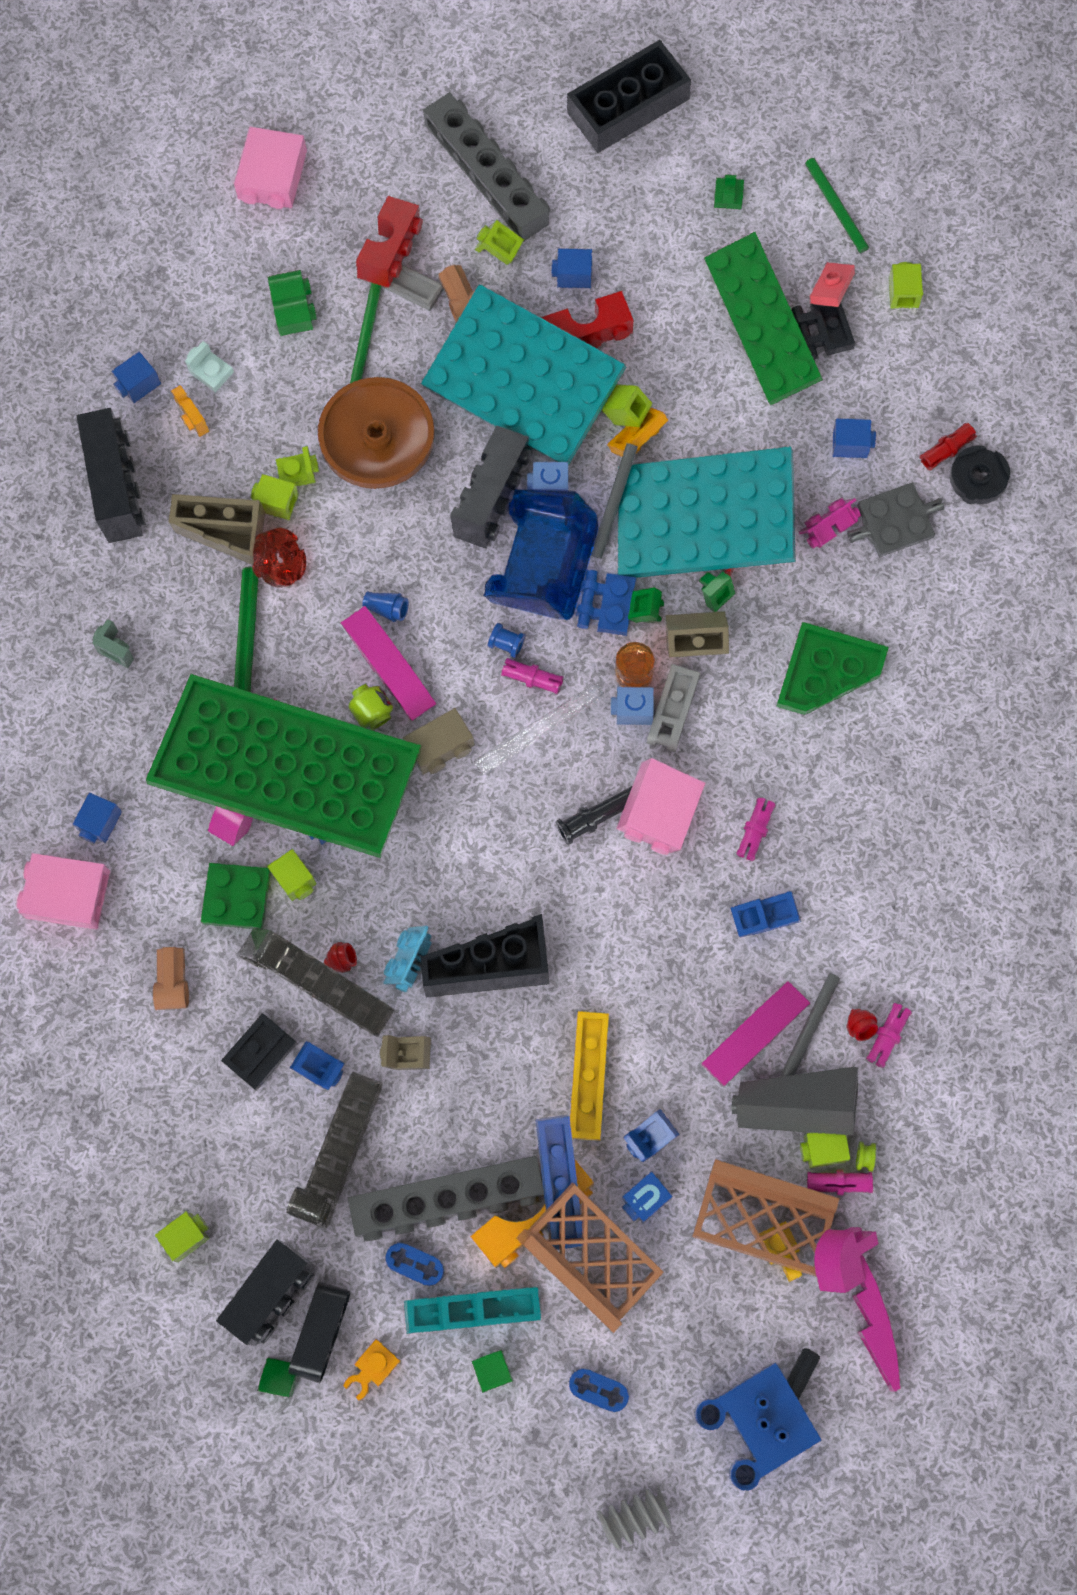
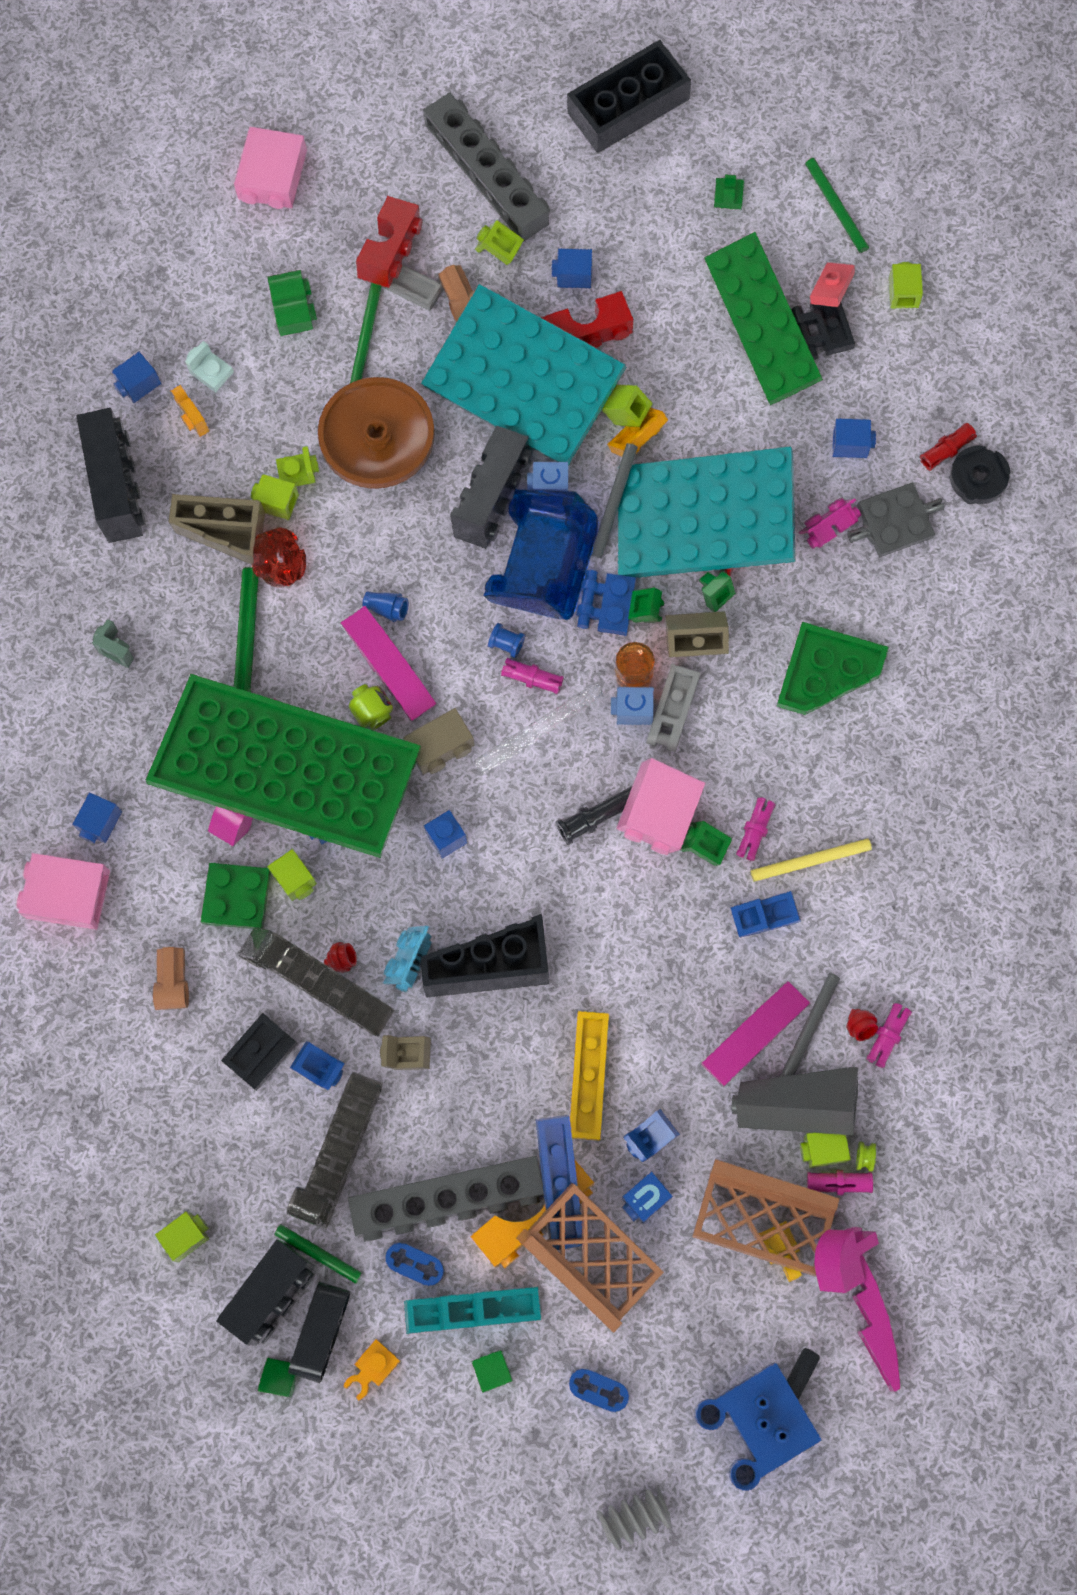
none -> green bar [274,1224,362,1284]
none -> blue brick [424,810,468,859]
none -> green bracket [680,821,732,866]
none -> light yellow bar [750,838,872,882]

